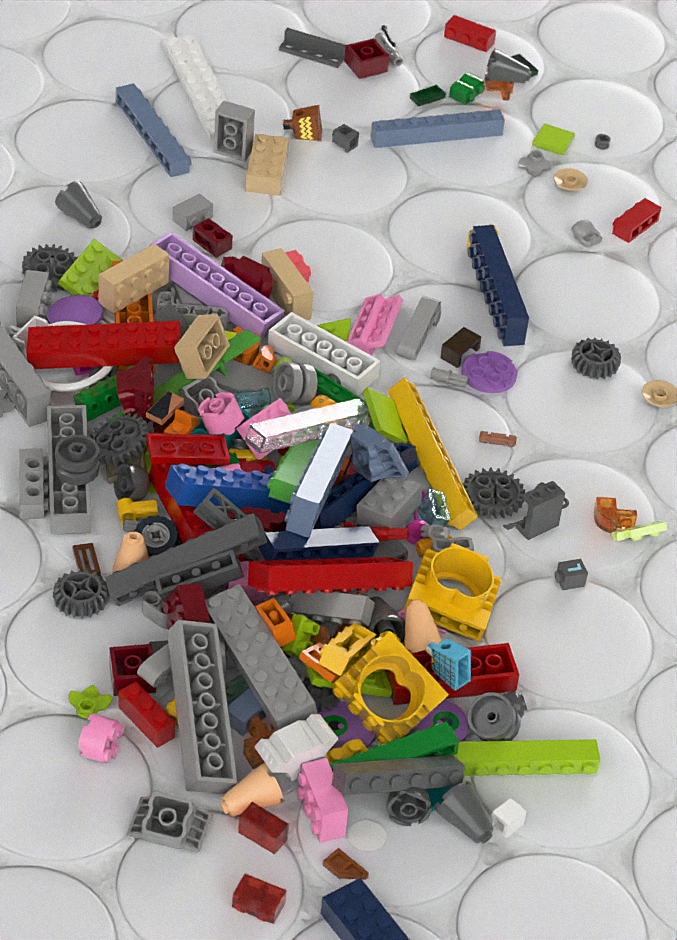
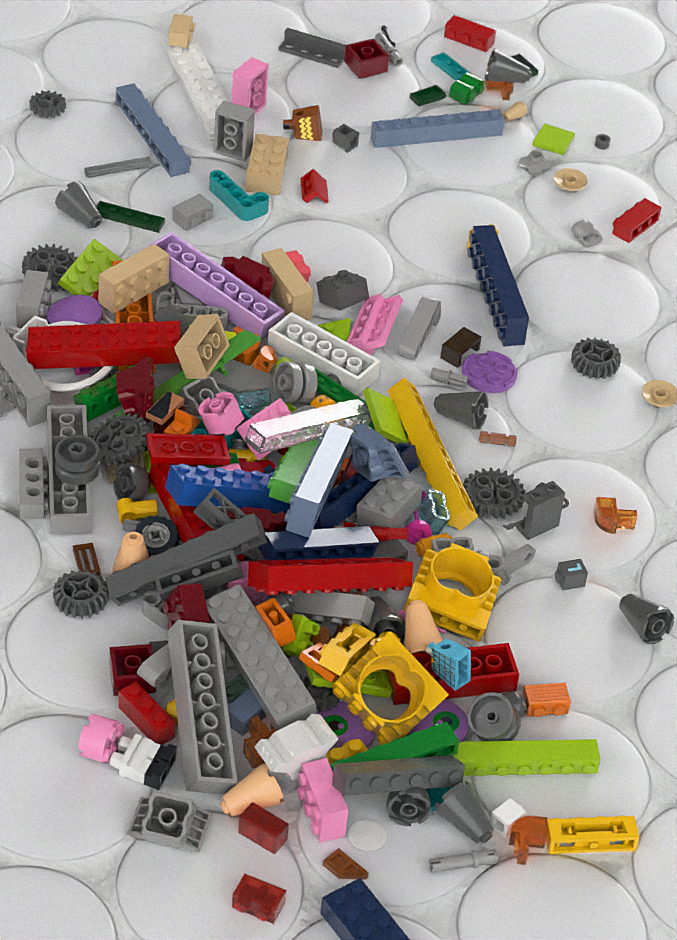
lime plate [68,685,112,719] -> none
dark red brick [192,218,233,258] -> none
light grey axle [420,524,450,540] -> none
yellowish green plate [611,521,667,541] -> none
none -> dark grey gear [29,90,66,118]
none -> dark grey axle [84,157,151,177]
none -> dark green tile [96,201,165,233]
none -> white hips [110,734,177,790]
none -> tan brick [168,14,196,48]
none -> teal beam [209,170,269,221]
none -> bright pink brick [231,57,269,114]
none -> red panel [300,169,329,203]
none -> dark grey brick [316,270,369,311]
none -> light grey pin [429,849,498,873]
none -> teal tile [431,52,472,81]
none -> dark grey cone [434,391,489,429]
none -> light grey piece [475,544,536,586]
none -> tan cone [502,102,527,122]
none -> clear orange brick [509,816,547,865]
none -> orange brick [522,682,571,717]
none -> yellow brick [544,815,640,854]
none -> dark grey cone [619,594,674,644]

